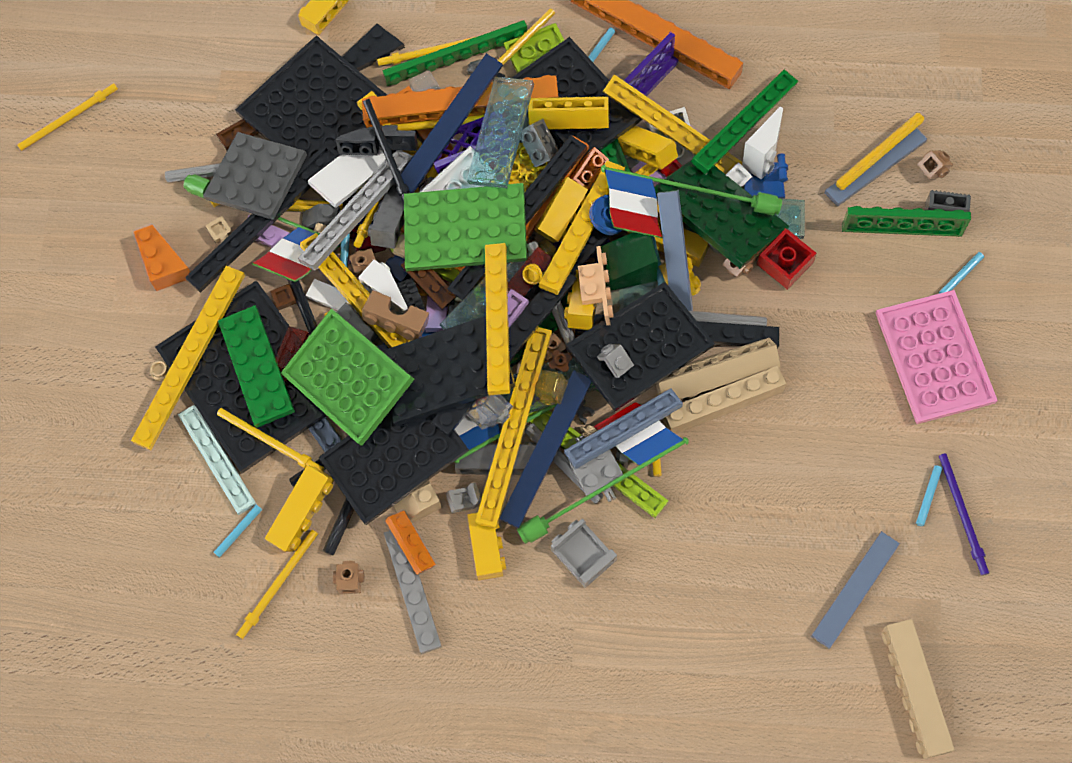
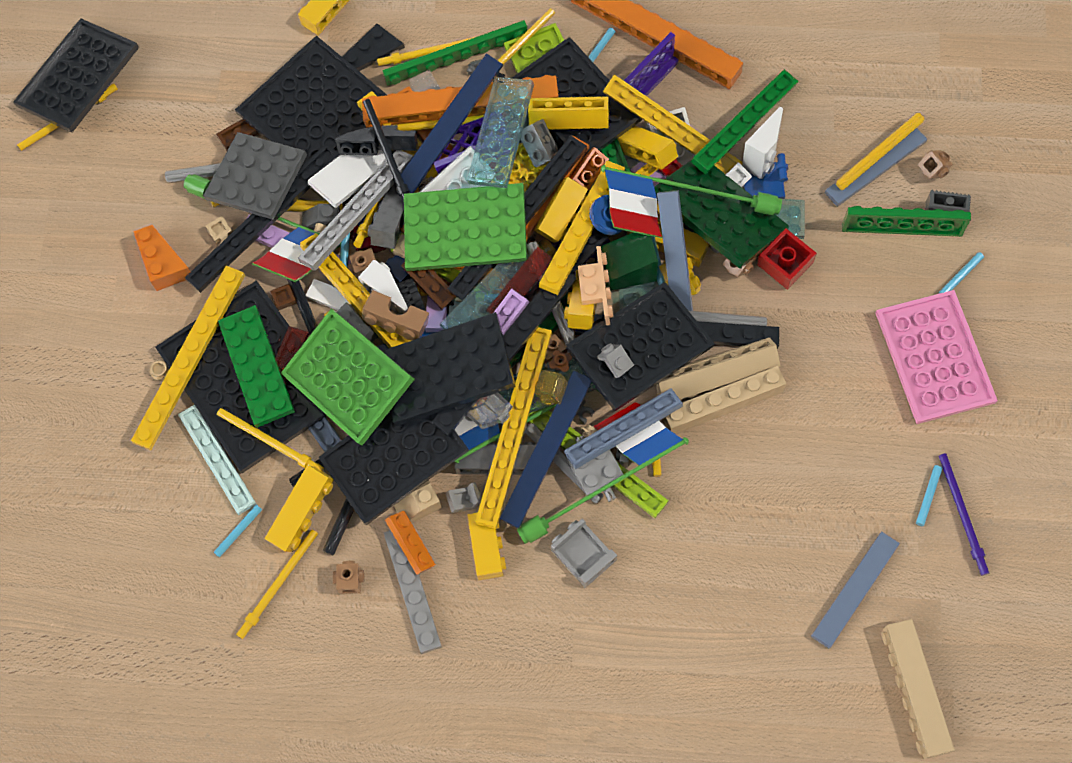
yellow plate [485,243,510,395] -> none
yellow plate [522,264,542,285] -> none
none -> black plate [13,18,140,133]

